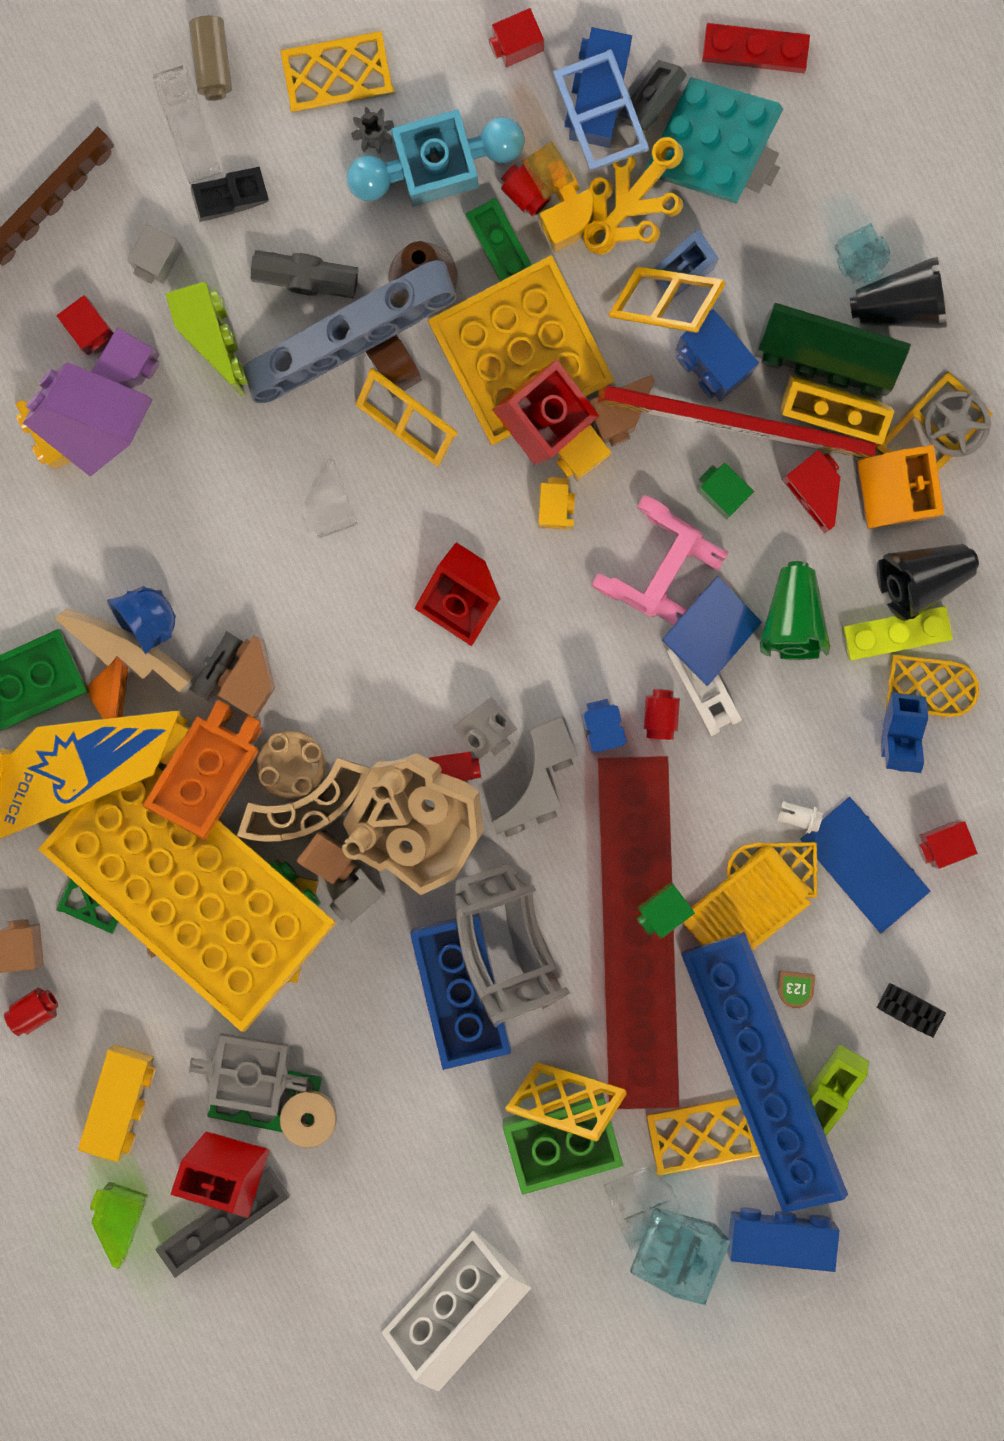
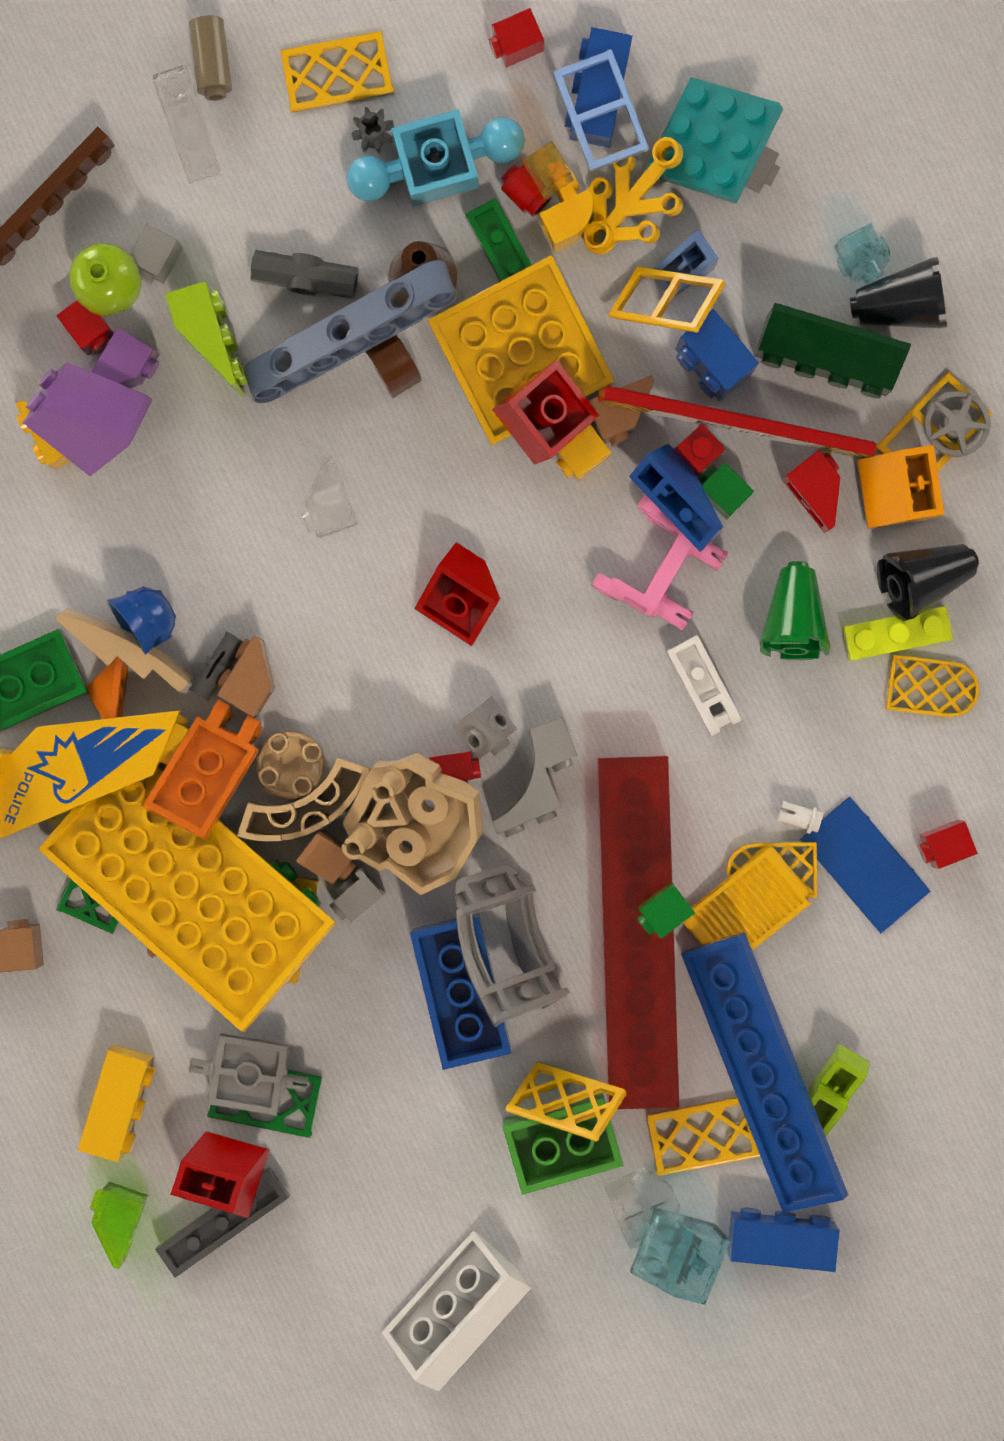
red brick [4,987,59,1036] -> none
black slope [190,167,269,222] -> none
tan piece [280,1090,337,1148] -> none
yellow window [355,368,458,467] -> none
yellow brick [538,477,575,530] -> none
blue brick [581,699,627,753] -> none
dark grey plate [618,60,687,132] -> none
red brick [643,689,680,740] -> none
blue window [662,576,762,686] -> none
red plate [702,23,810,73] -> none
tile [778,971,815,1008] -> none
yellow brick [779,375,895,445] -> none
black tyre [876,983,946,1038] -> none
blue brick [881,692,928,773] -> none
none -> lime cylinder [69,243,142,317]
none -> blue slope [629,443,723,552]
none -> red brick [674,424,726,475]

